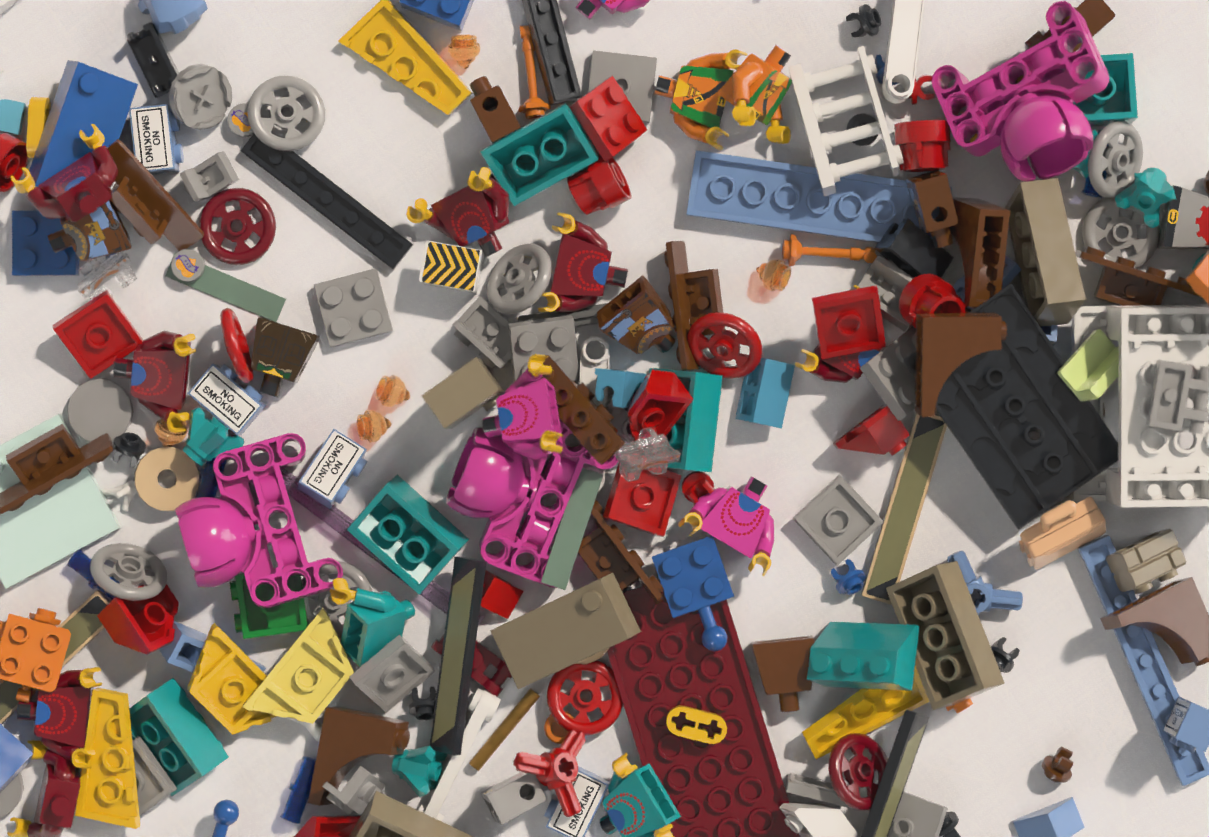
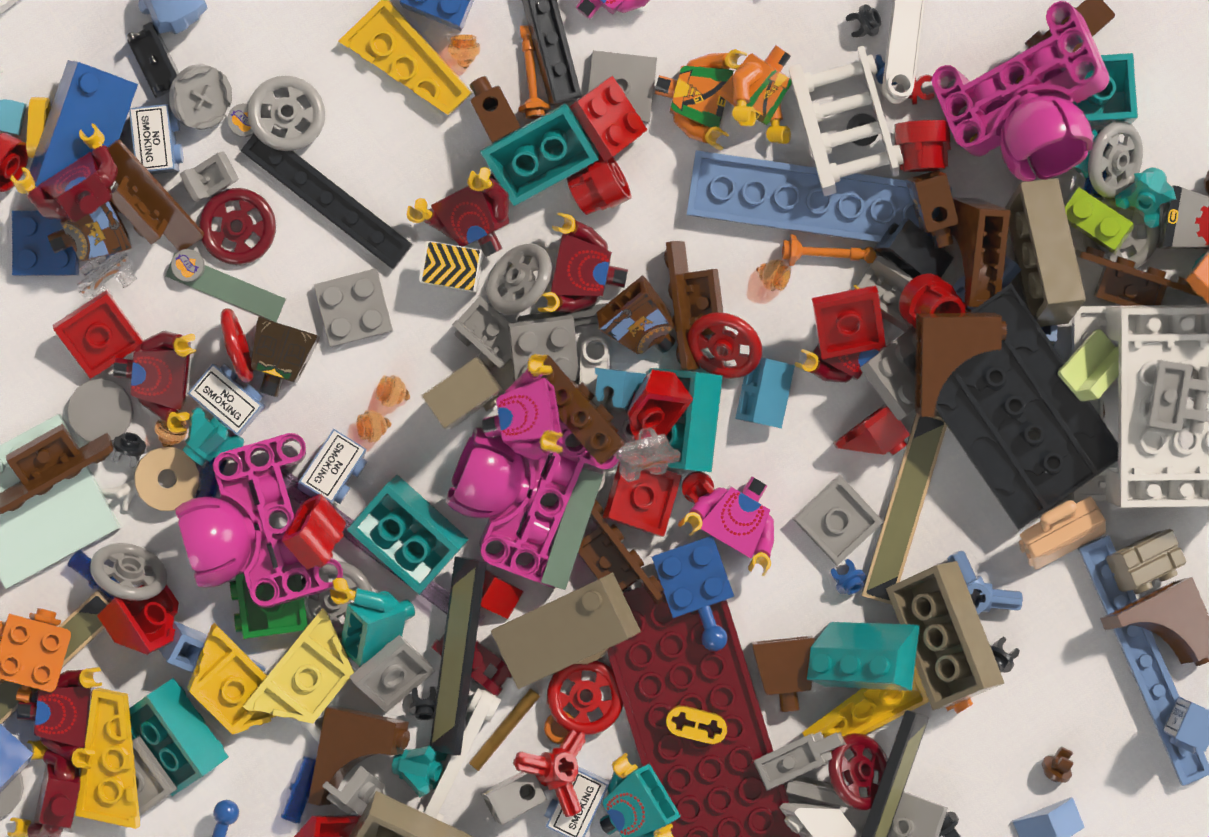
none -> red brick [282,493,346,570]
none -> light grey hinge [754,732,846,791]
none -> lime brick [1065,187,1134,255]

